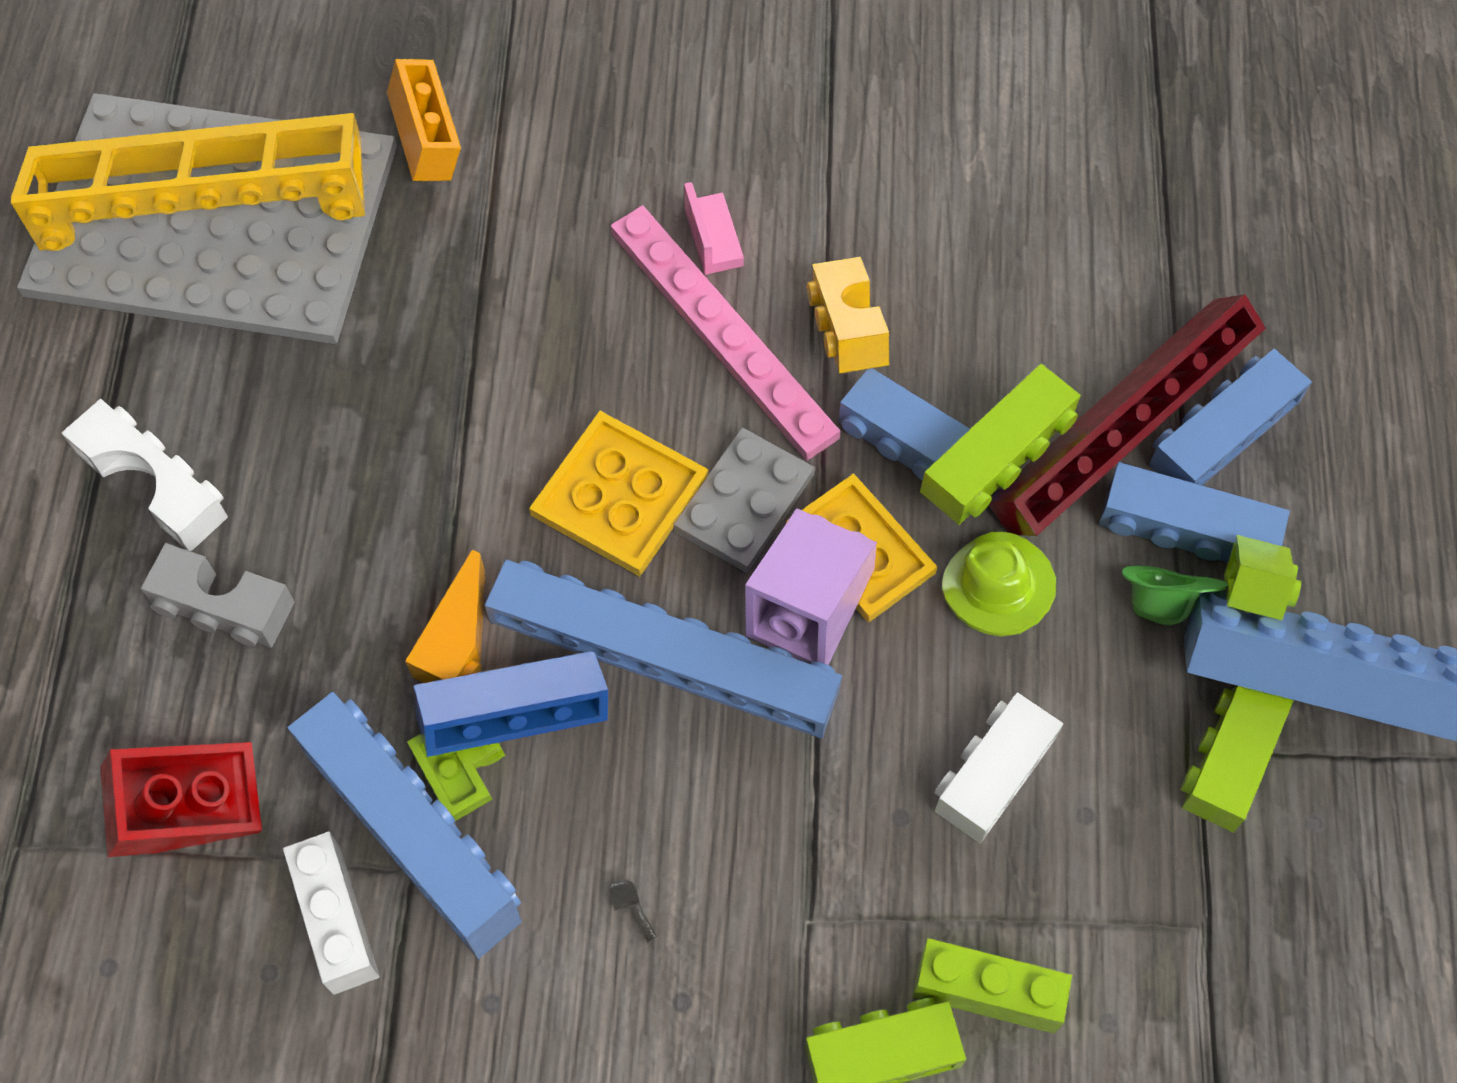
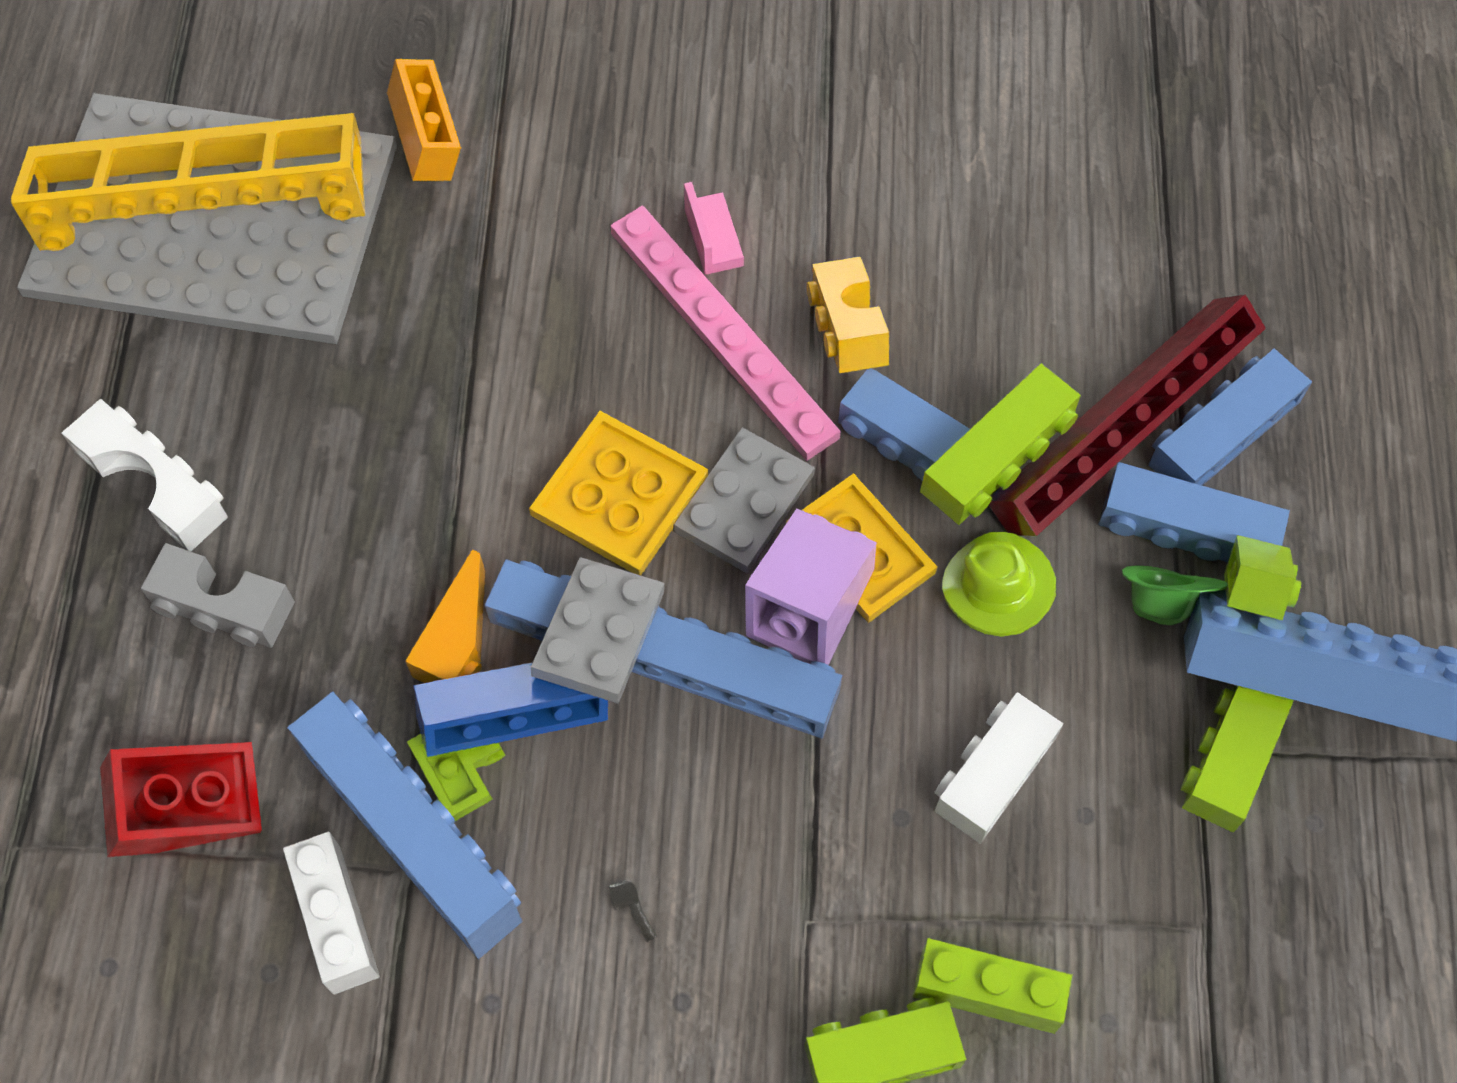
none -> light grey plate [531,557,665,704]

